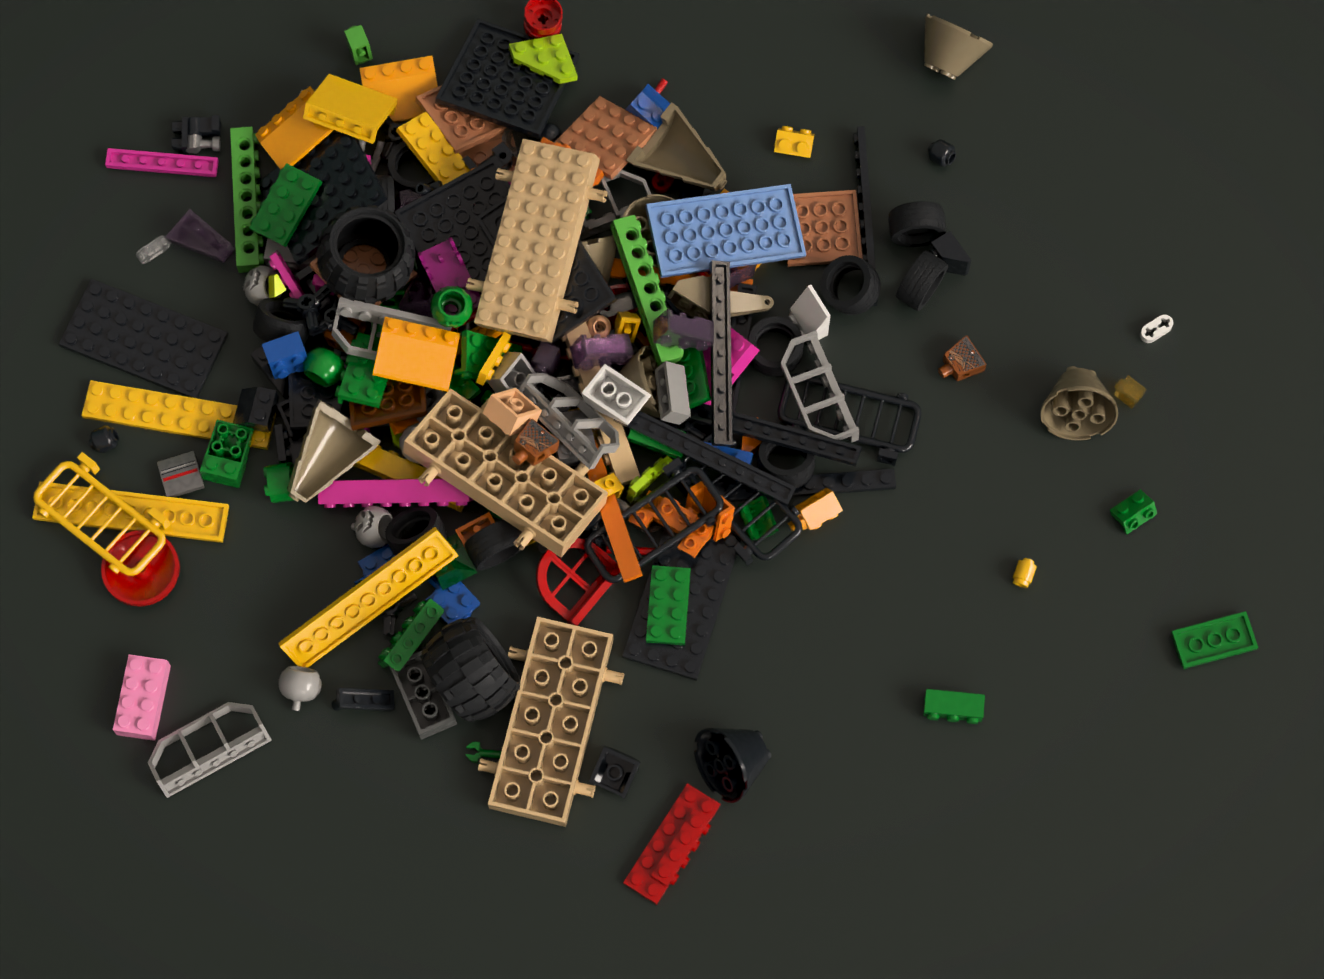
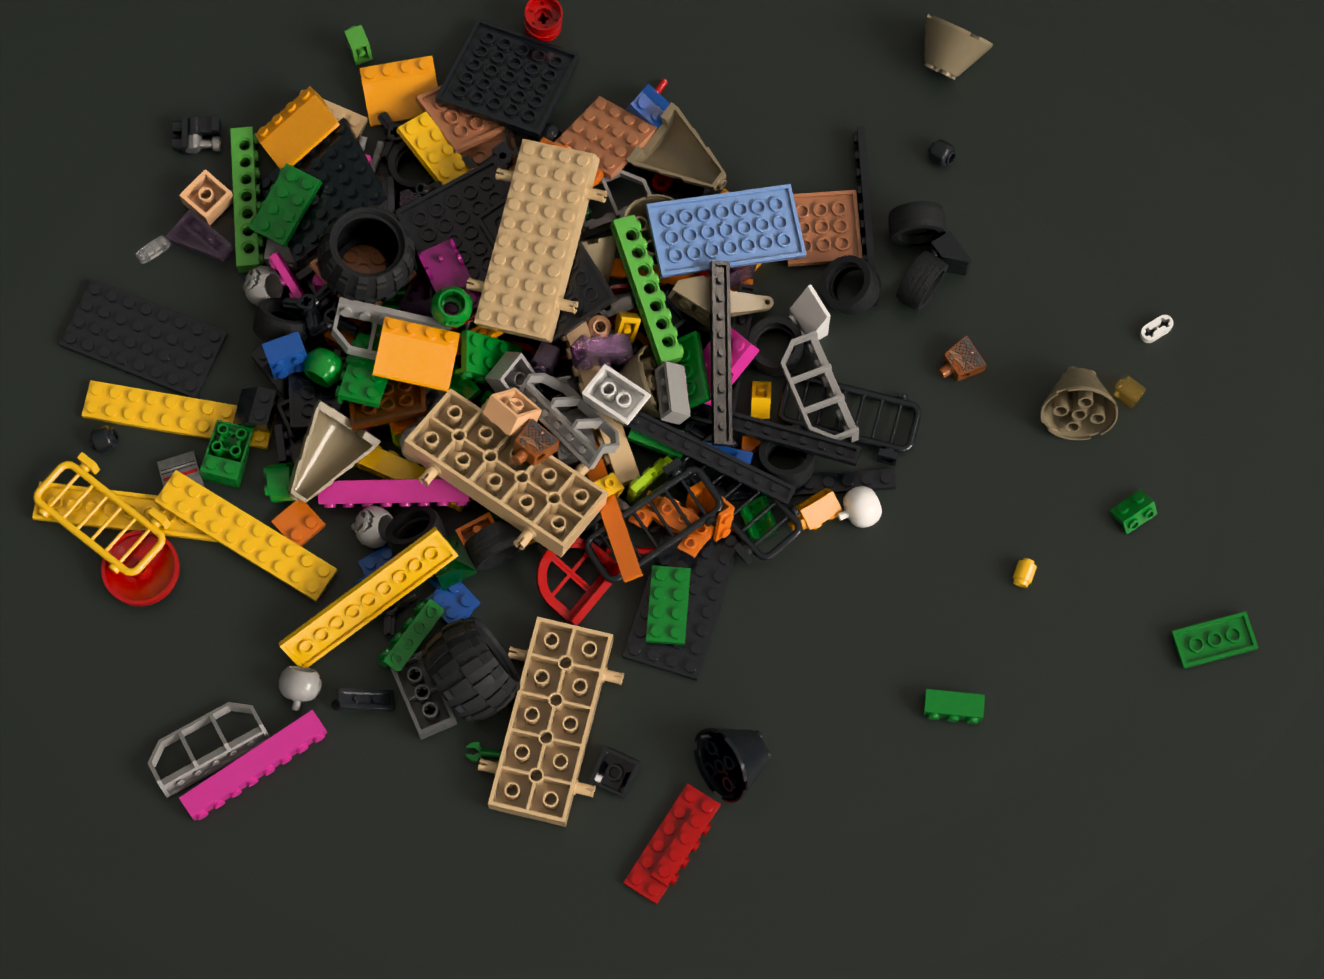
dark pink plate [105,148,219,177] -> none
bright pink brick [113,654,171,741] -> none
neon yellow slope [269,274,286,298] -> none
yellow panel [303,74,398,144] -> none
yellow plate [476,332,511,386] -> none
lime plate [509,34,578,84] -> none
wedge [653,309,714,351] -> none
yellow bracket [774,126,815,158] -> none
none -> yellow plate [154,470,338,602]
none -> light nougat brick [179,169,233,226]
none -> dark pink brick [179,710,327,821]
none -> orange plate [271,500,326,547]
none -> yellow slope [751,381,771,420]
none -> white piece [837,486,882,528]

